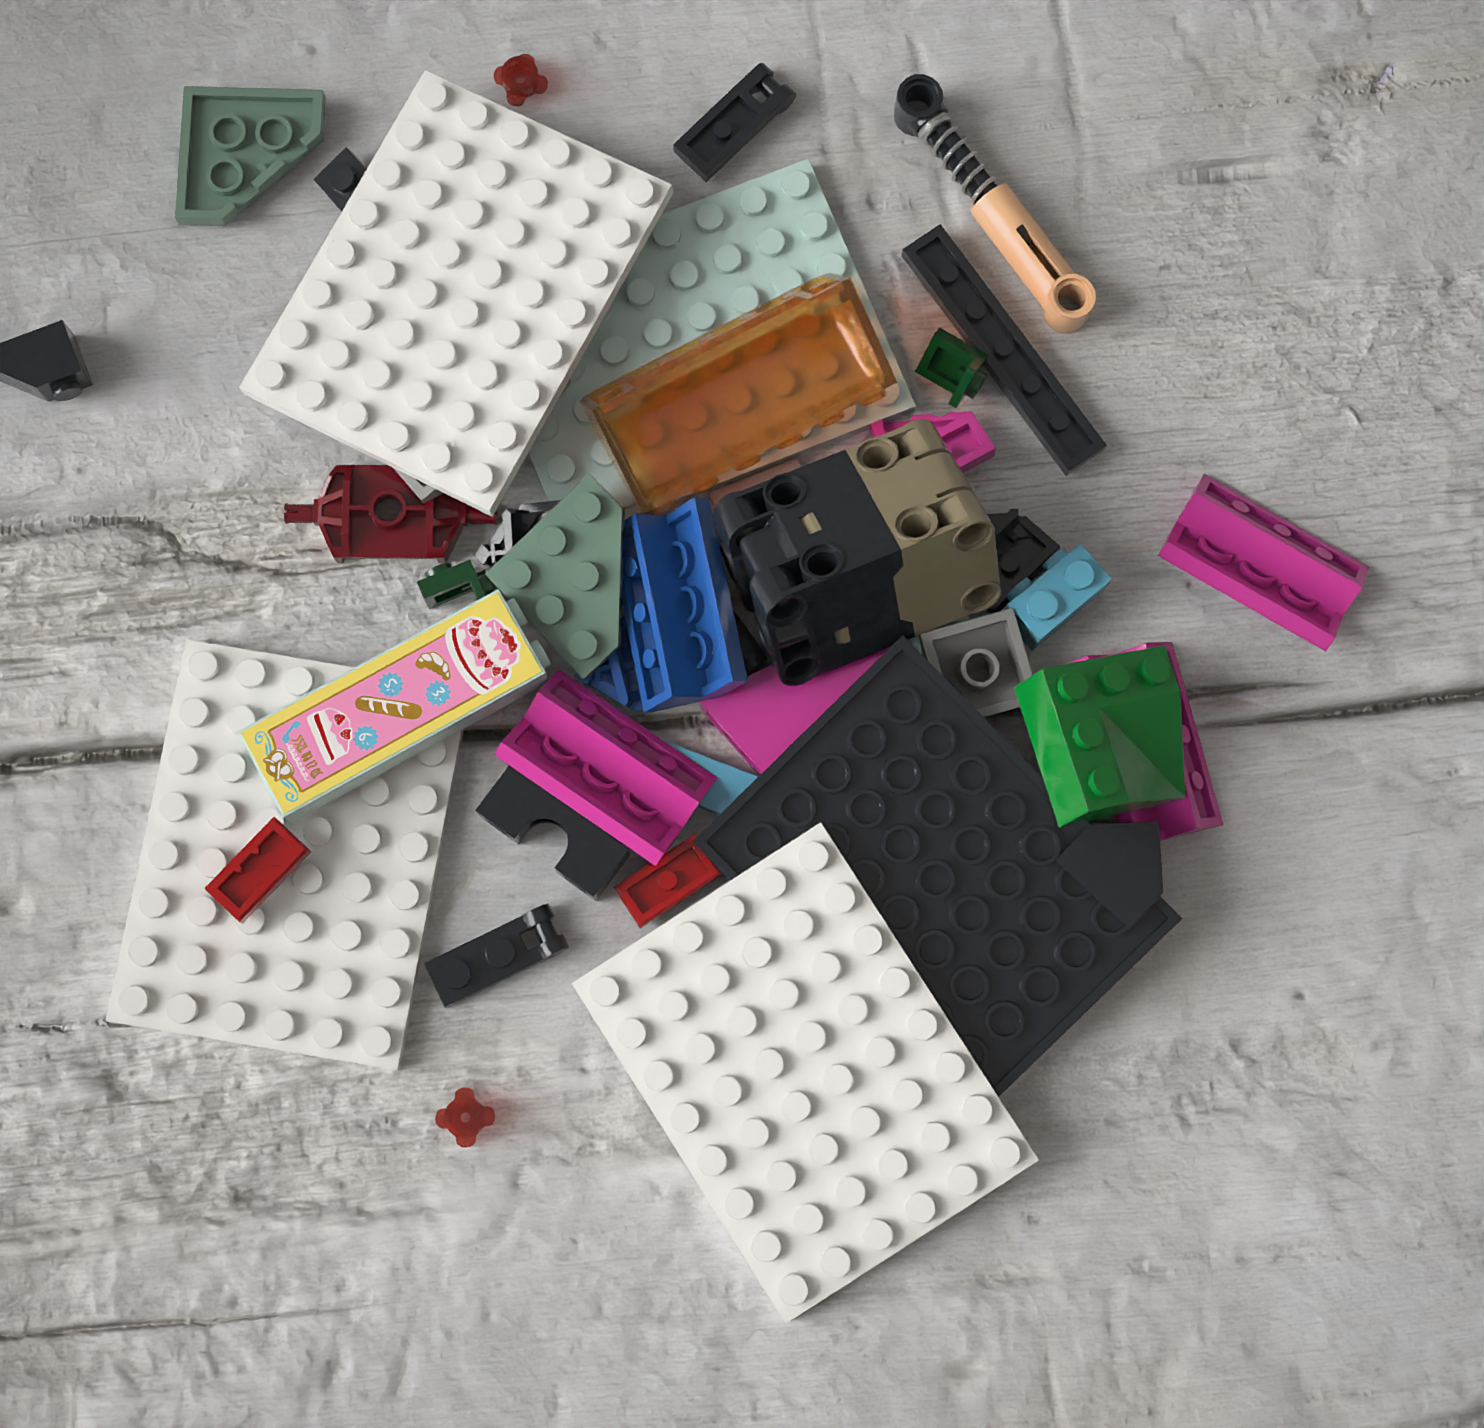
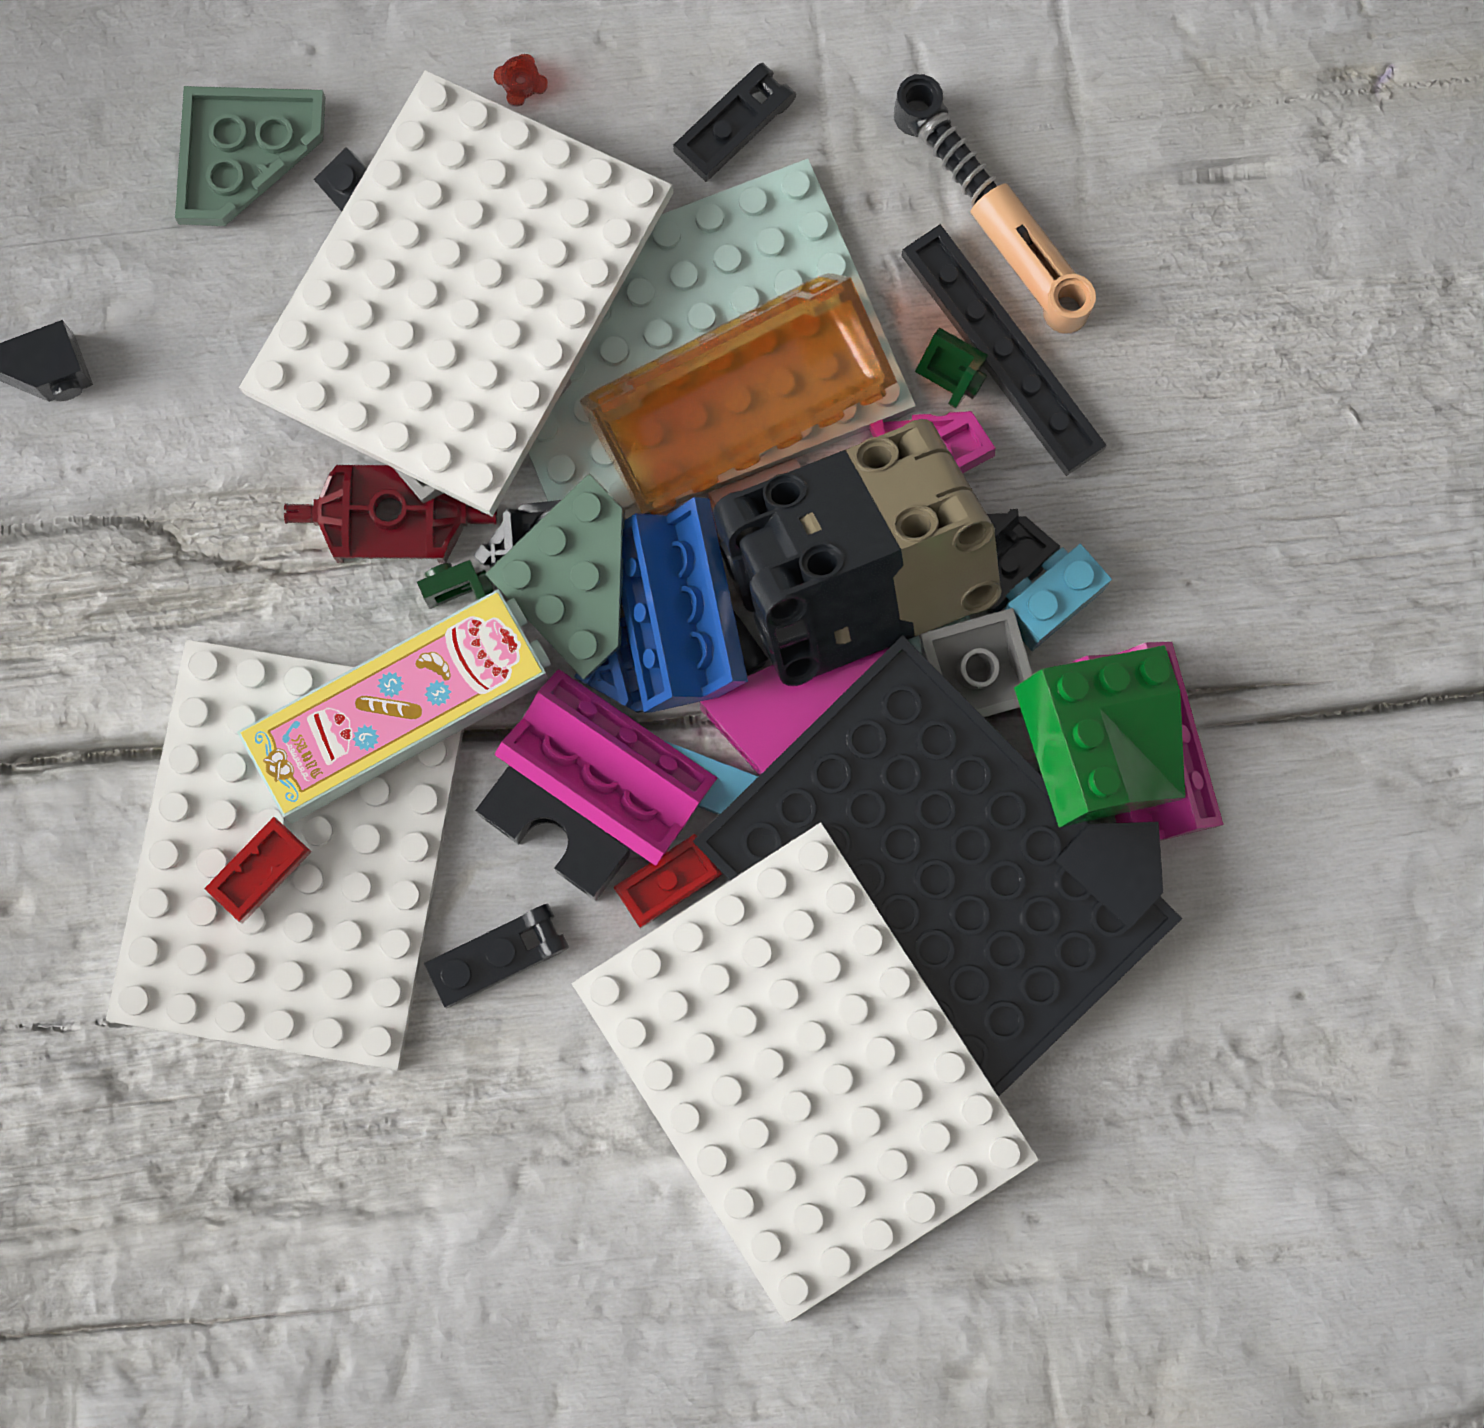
clear red plate [435,1087,495,1148] -> none
dark pink slope [1158,474,1369,652] -> none

